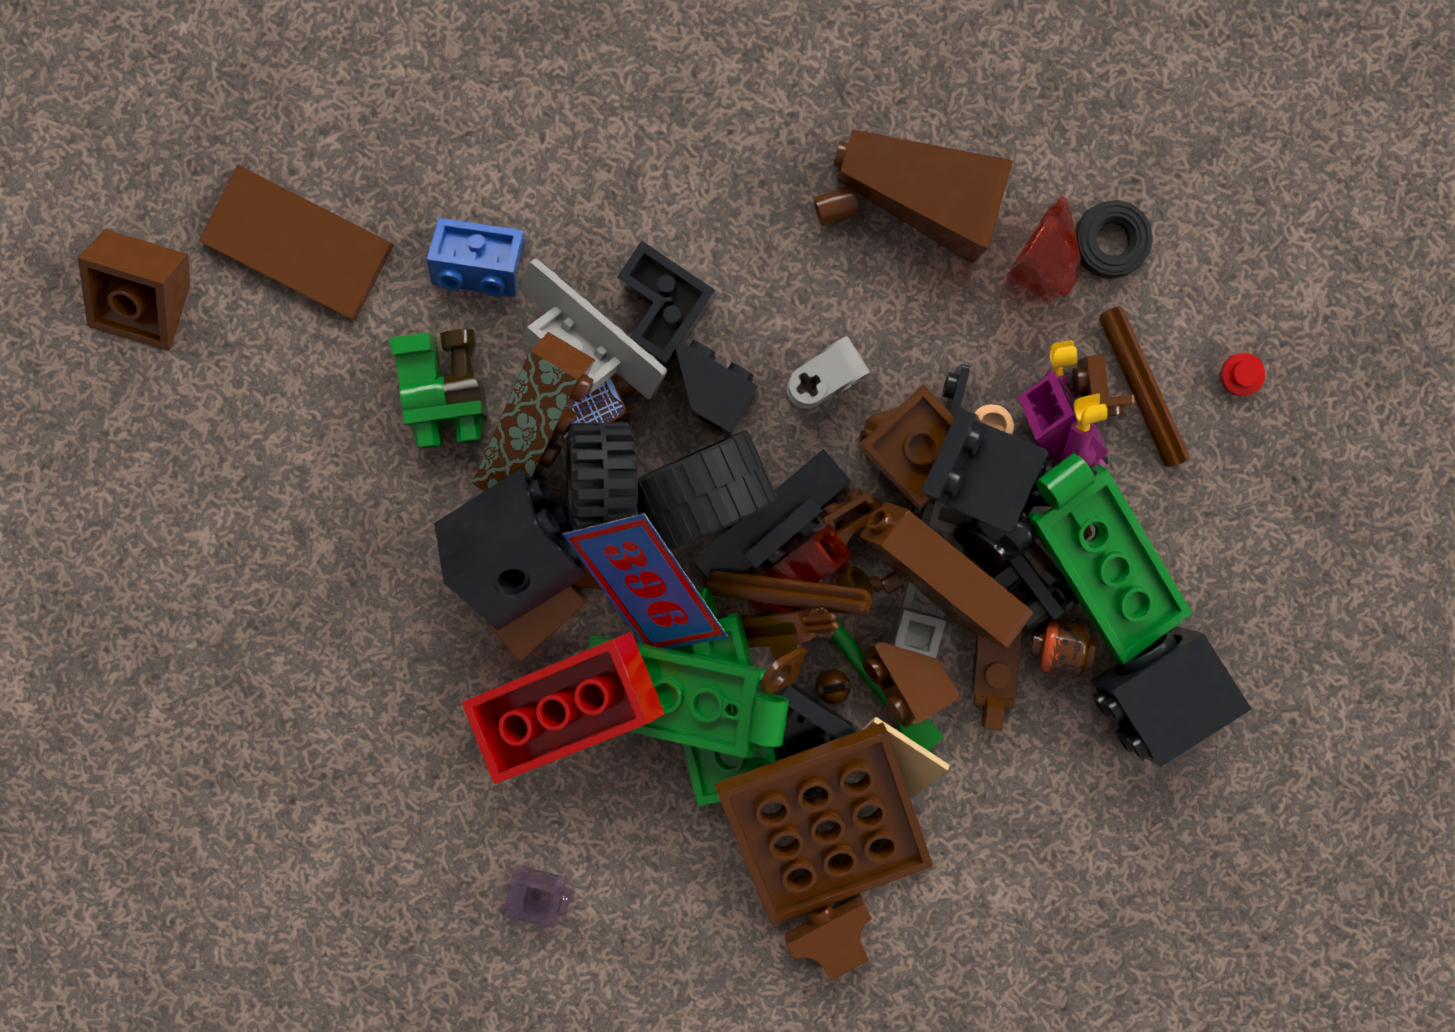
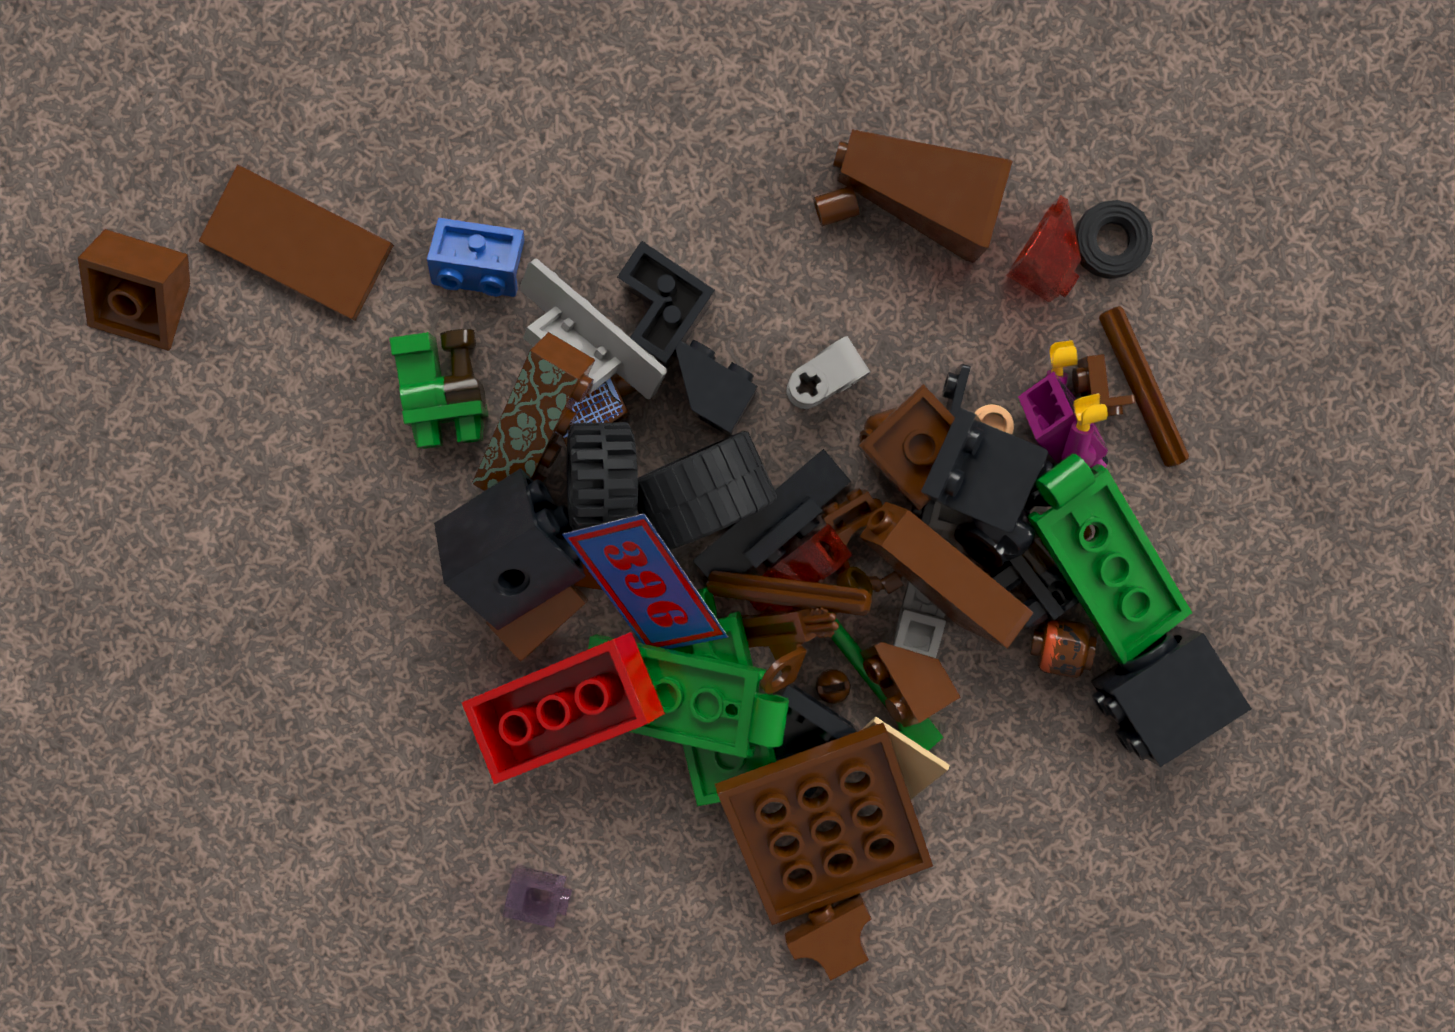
reddish brown hinge [971,629,1022,730] -> none
red plate [1220,353,1265,396] -> none

